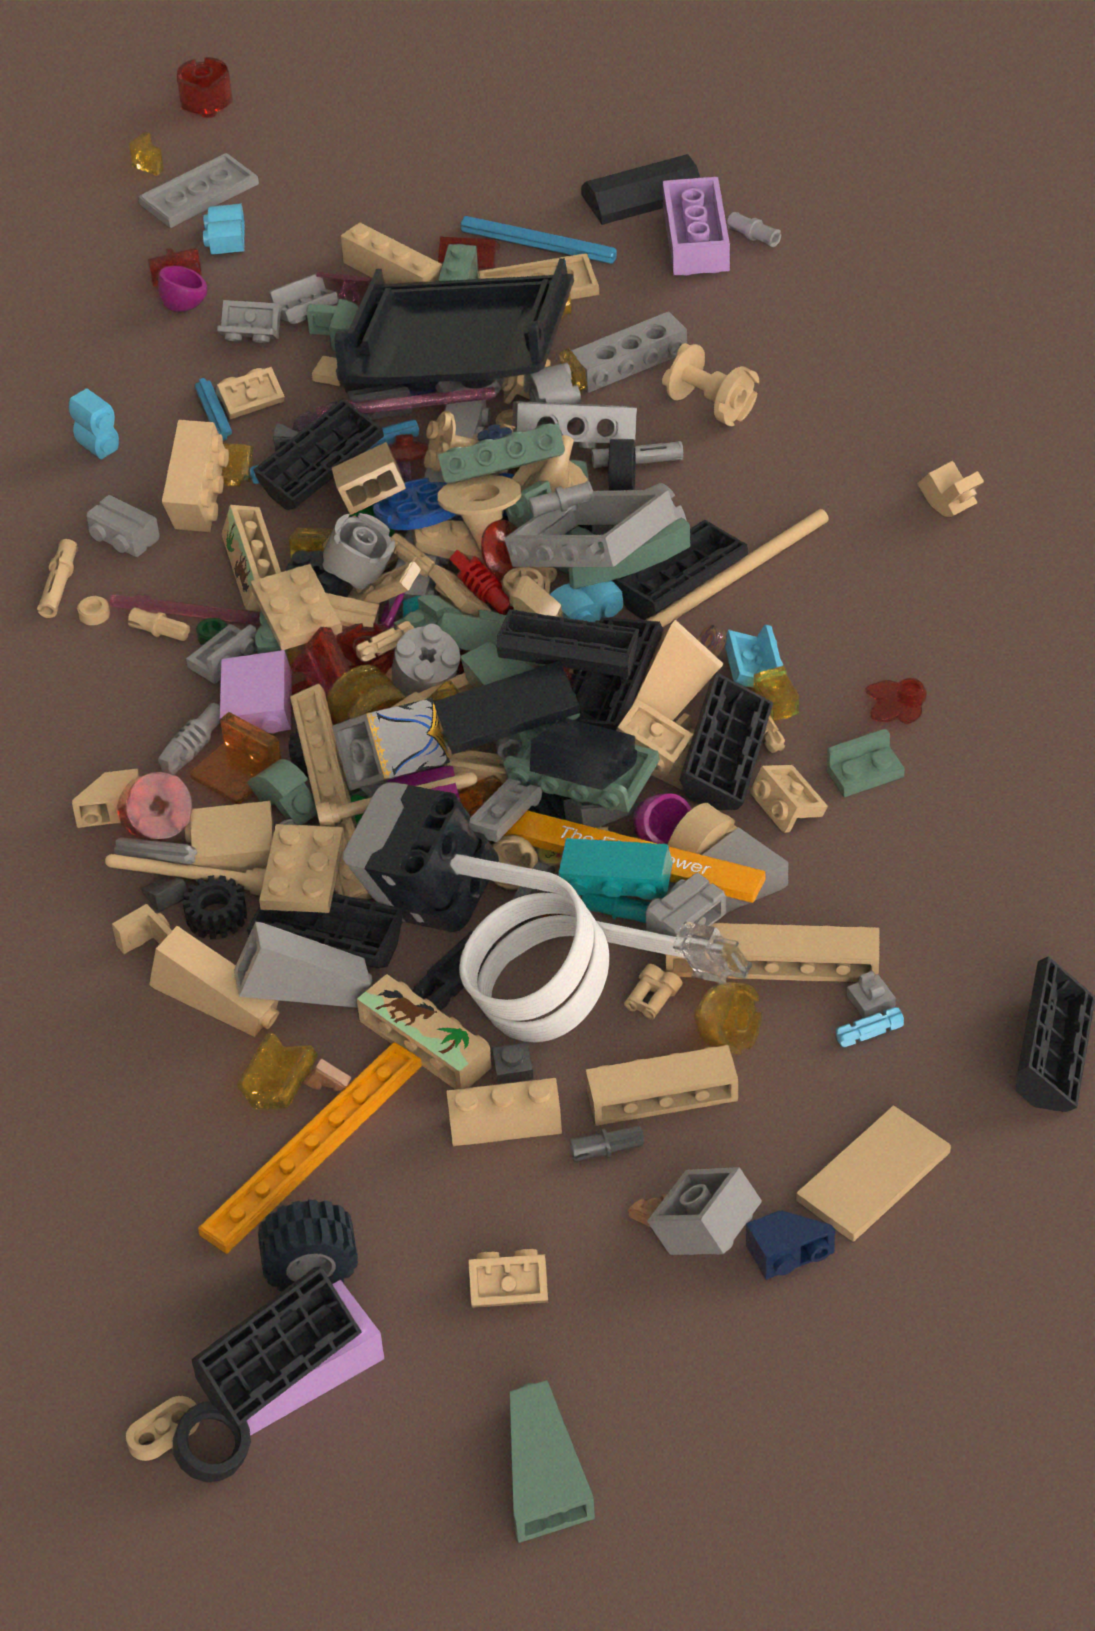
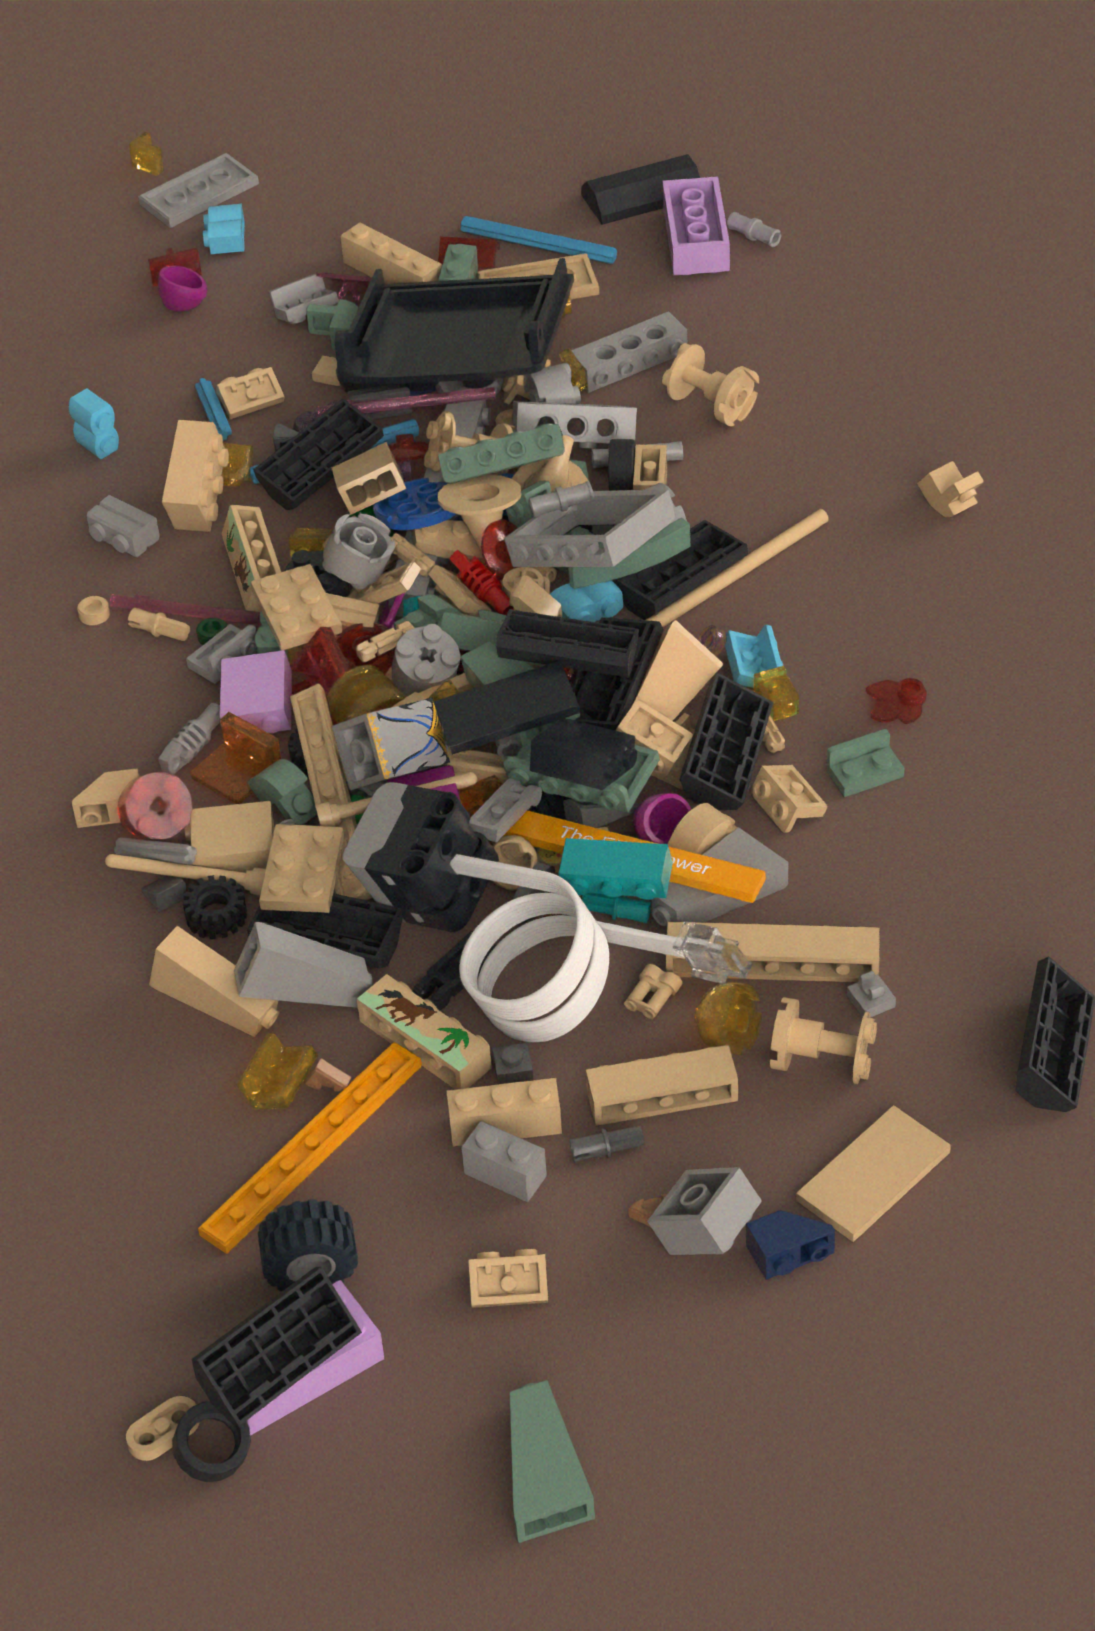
tan pin [37,539,78,618] -> none
tan bracket [112,904,172,954] -> none
clear red brick [177,57,233,118] -> none
light grey bracket [217,300,282,343] -> none
dark blue plant [477,424,512,441] -> none
light grey brick [646,872,726,940] -> none
medium azure axle [835,1007,904,1047] -> none
none -> light grey brick [462,1121,547,1202]
none -> tan brick [633,445,667,490]
none -> tan piece [770,997,877,1084]

